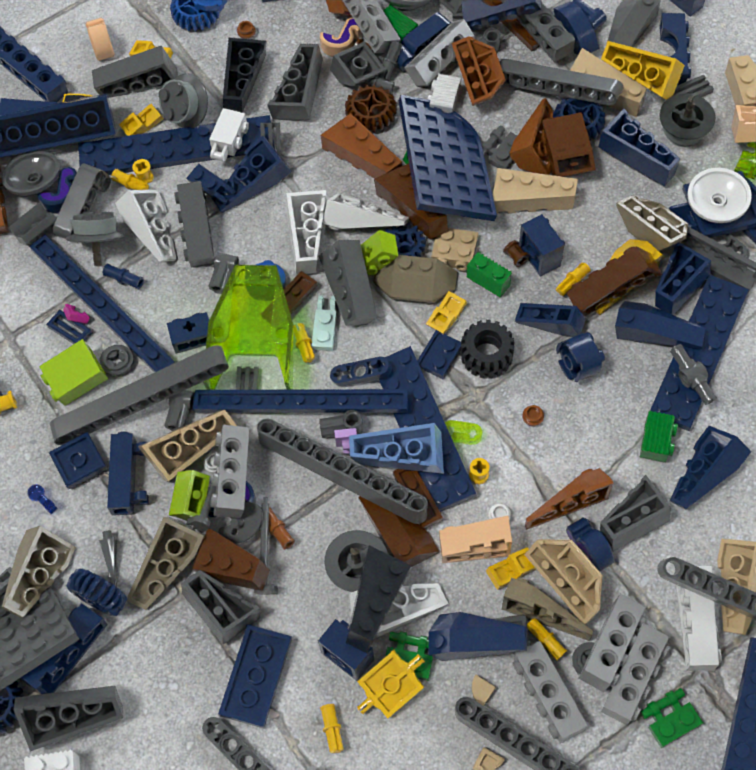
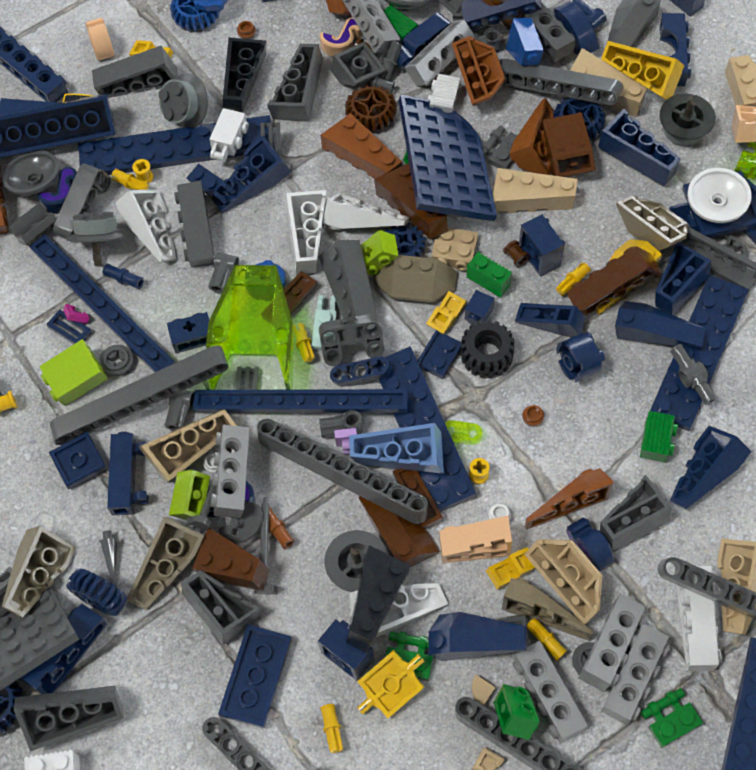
clear blue arm [27,484,58,514] -> none
yellow slope [119,103,164,136] -> none
dark grey tile [673,75,714,97] -> none
none -> dark grey beam [319,314,385,366]
none -> dark blue brick [464,290,495,325]
none -> green brick [493,684,540,740]
none -> blue slope [506,18,544,66]

